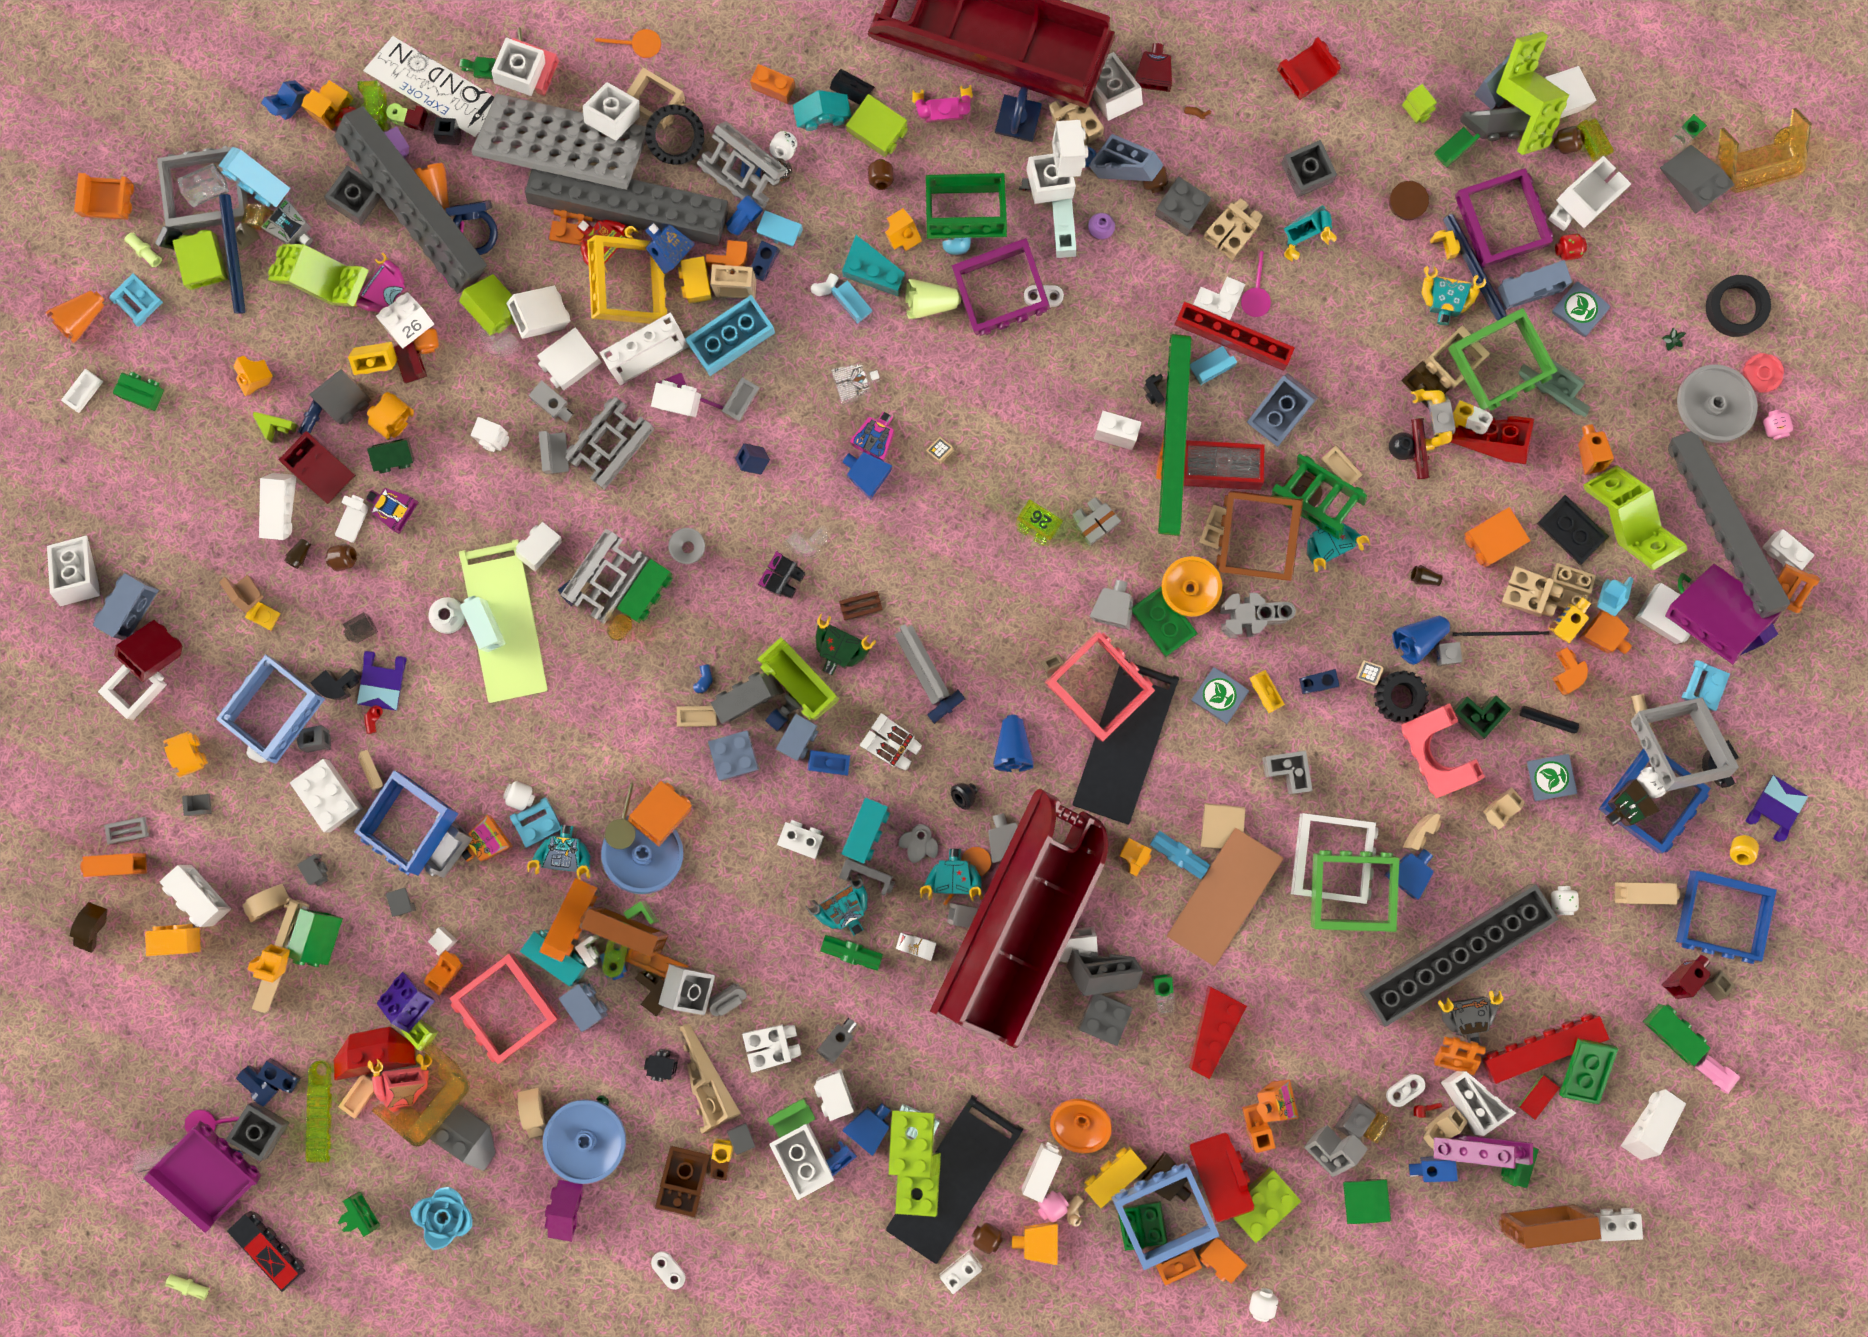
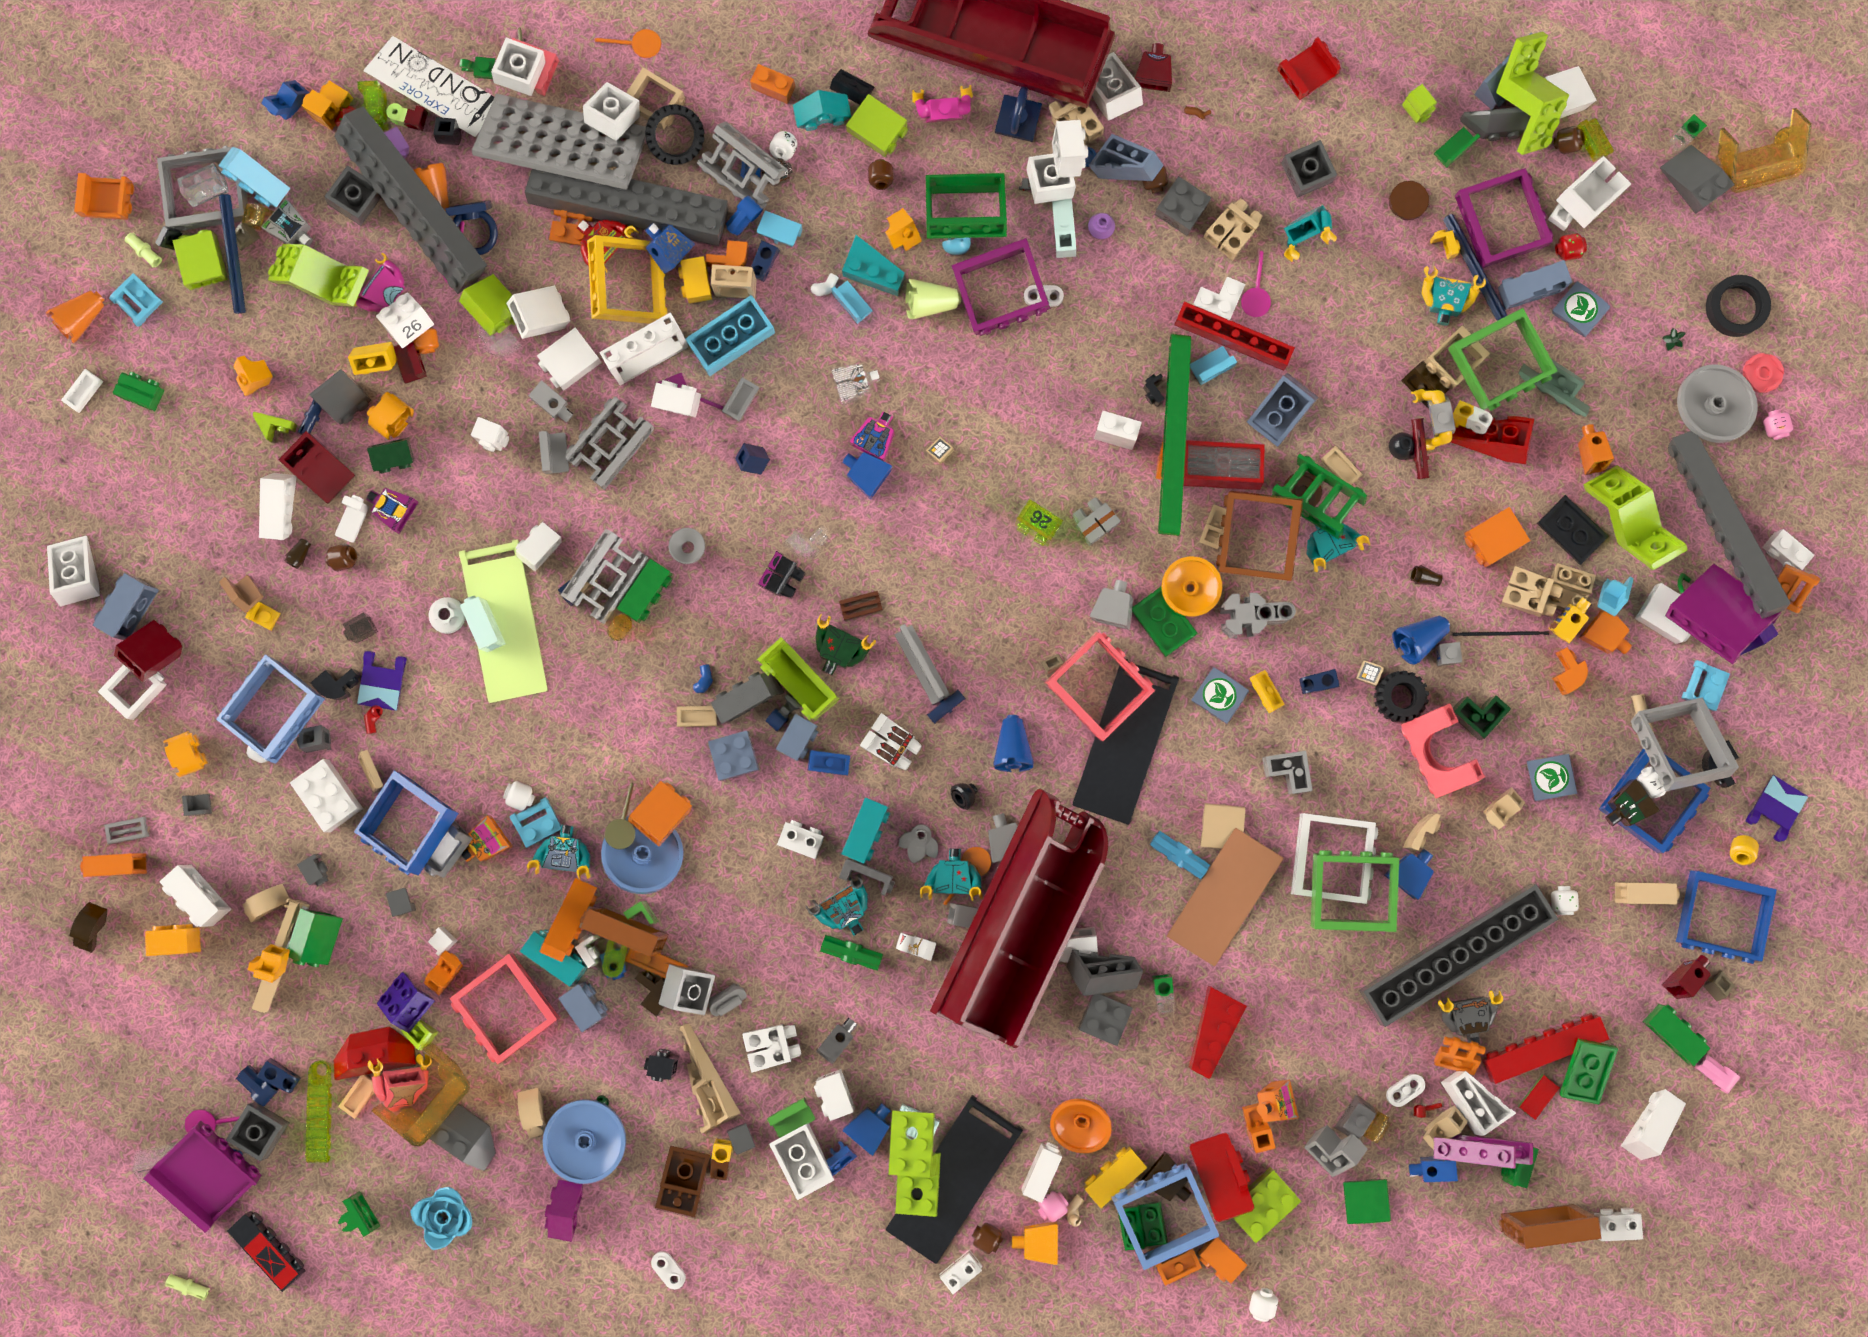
light orange brick [1119,838,1152,877] -> none
black axle [1519,706,1579,734] -> none

